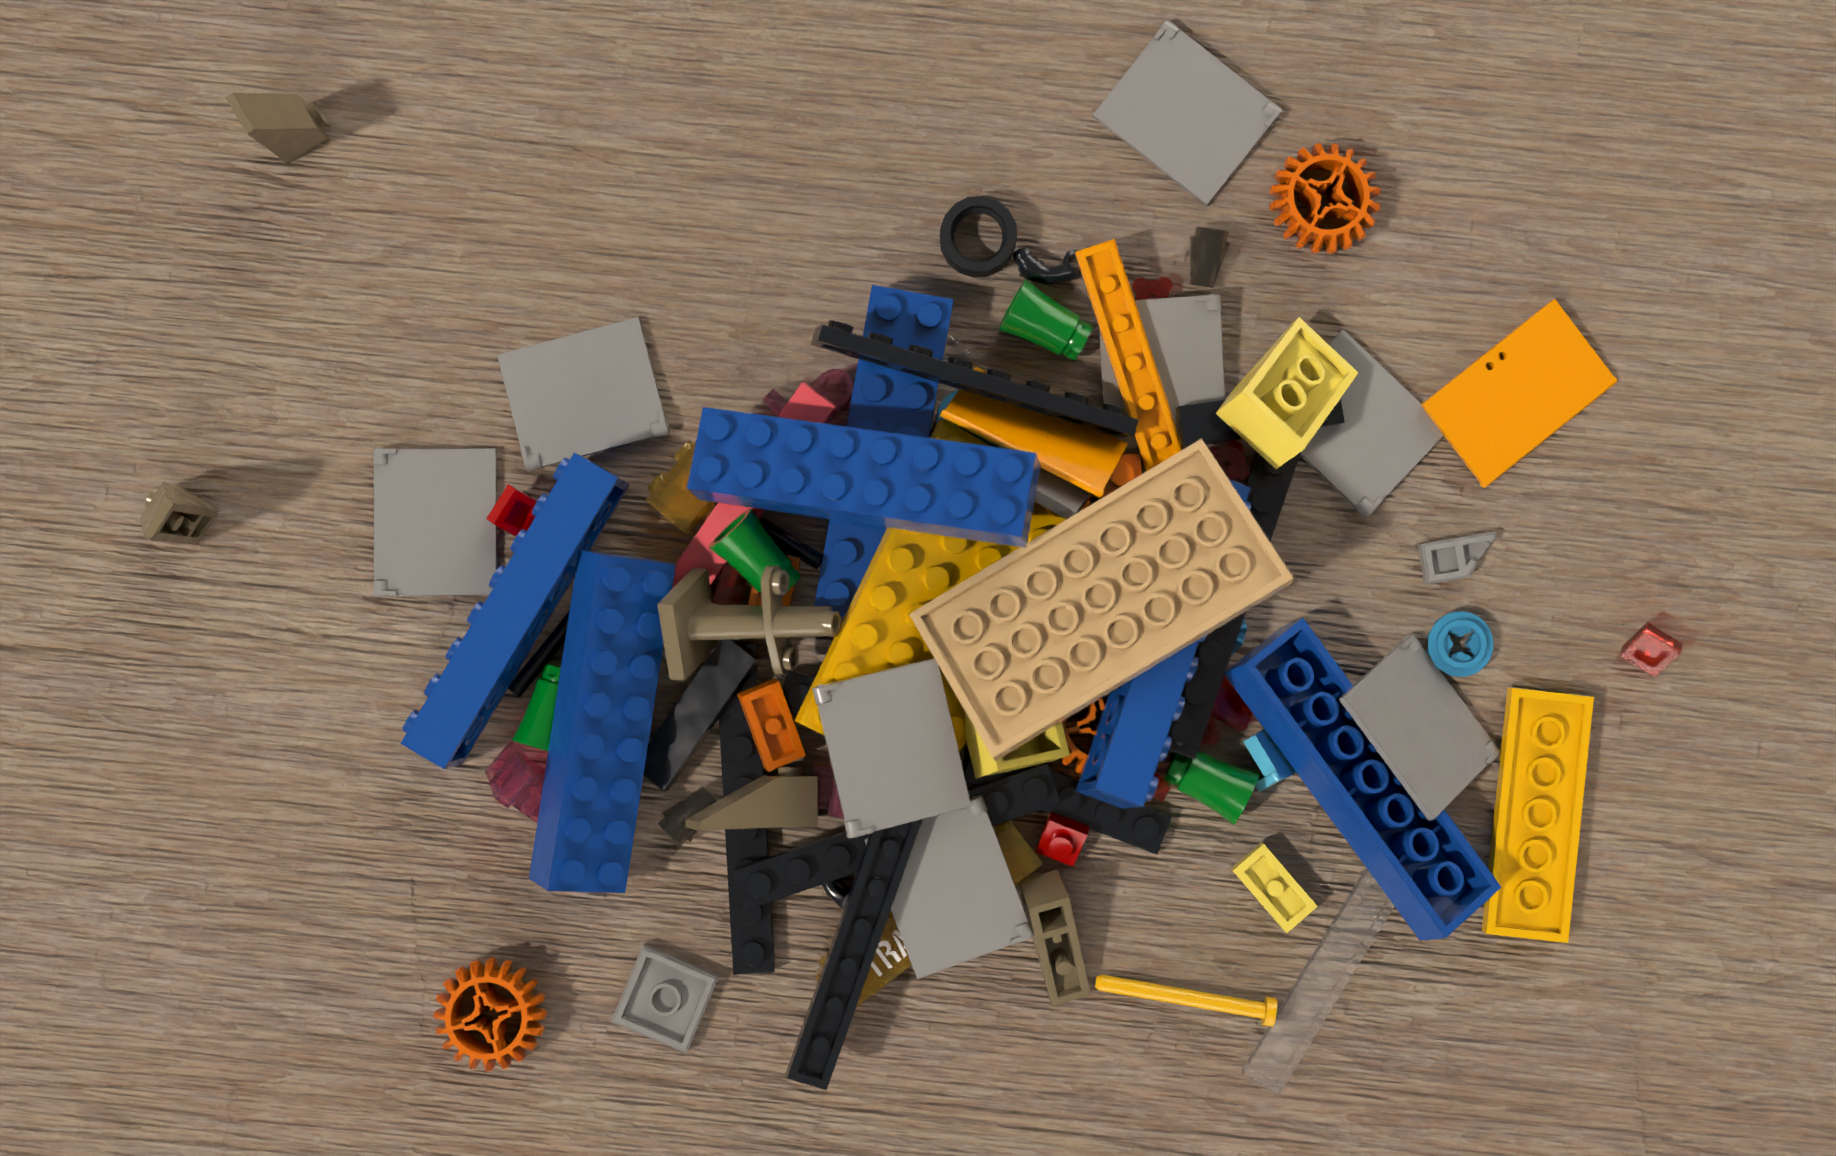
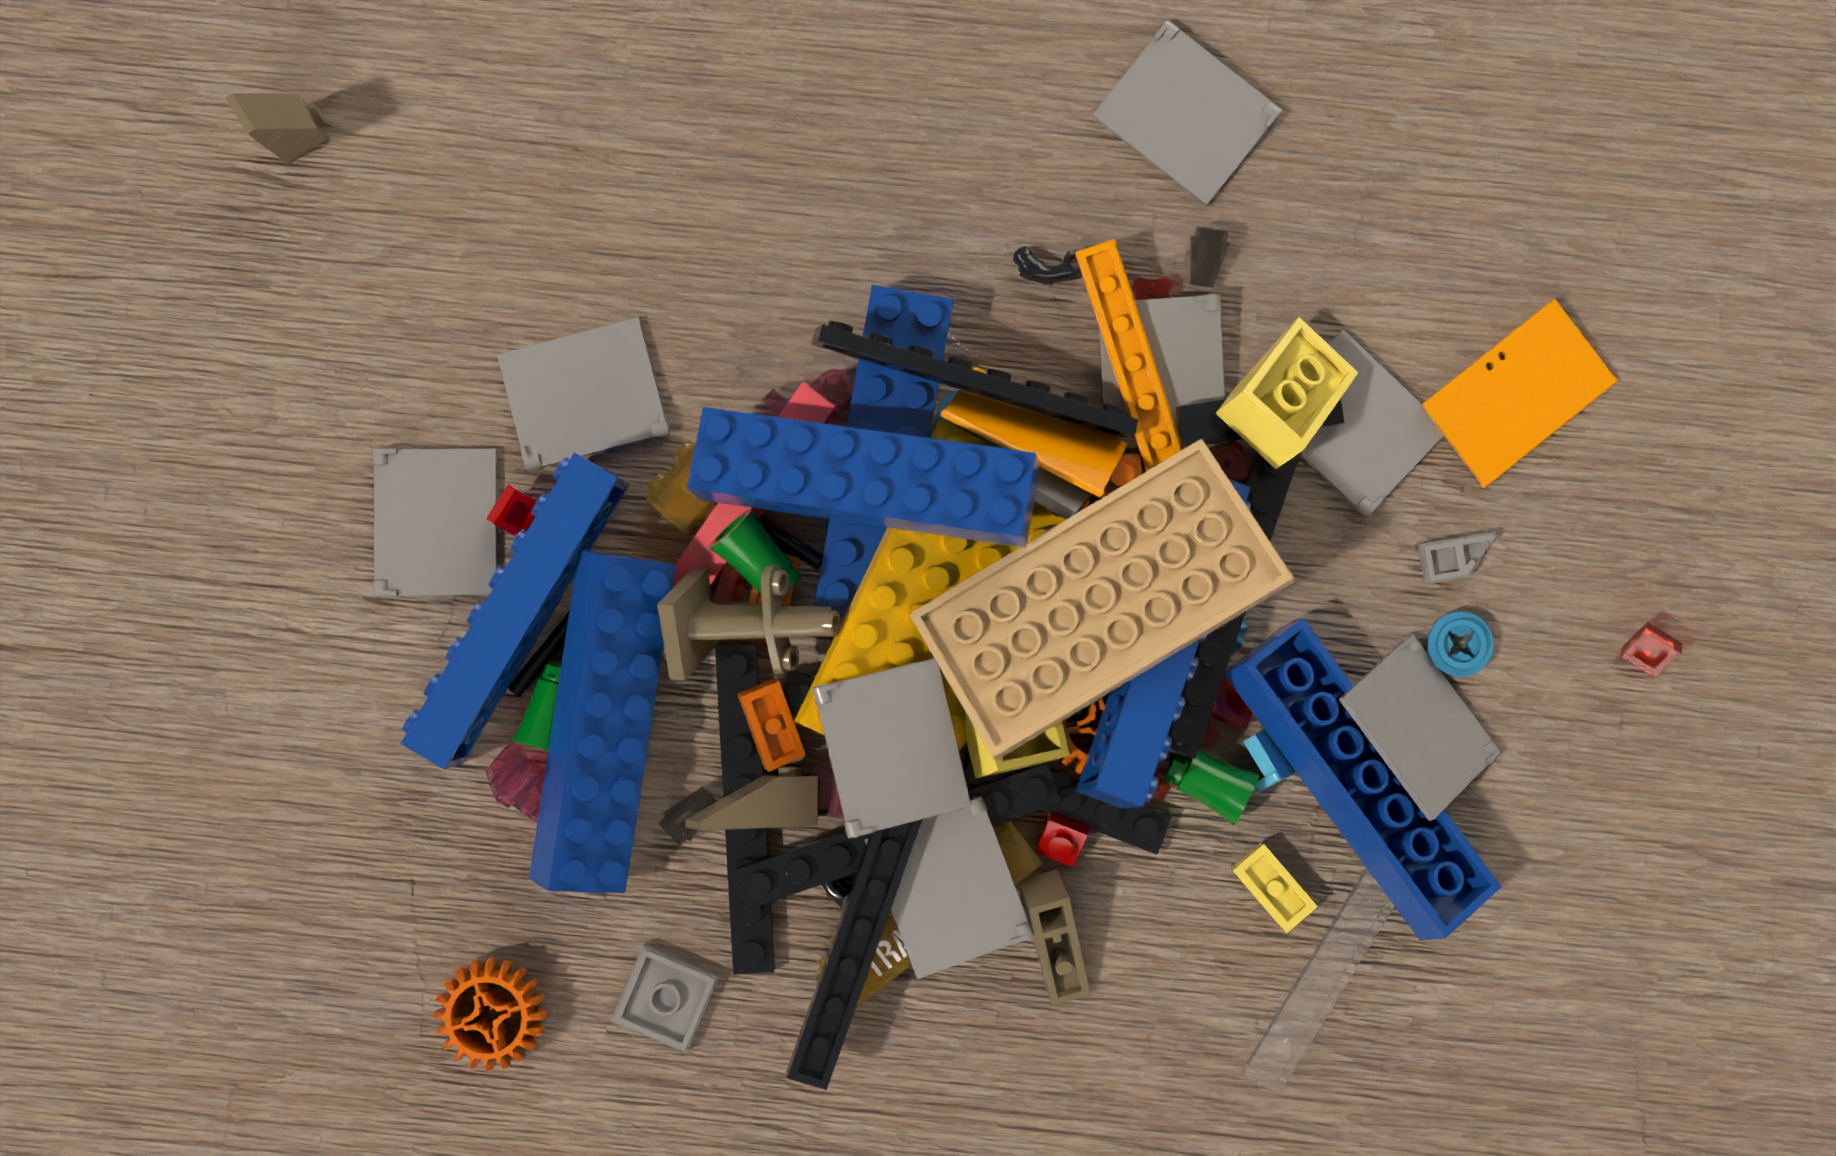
dark tan slope [141,482,219,545] -> none
black tile [644,639,761,791] -> none
black tyre [940,196,1017,278] -> none
green plant [998,279,1093,360] -> none
yellow bar [1095,975,1277,1027] -> none
orange gear [1269,143,1381,255] -> none
yellow plate [1482,687,1594,943] -> none

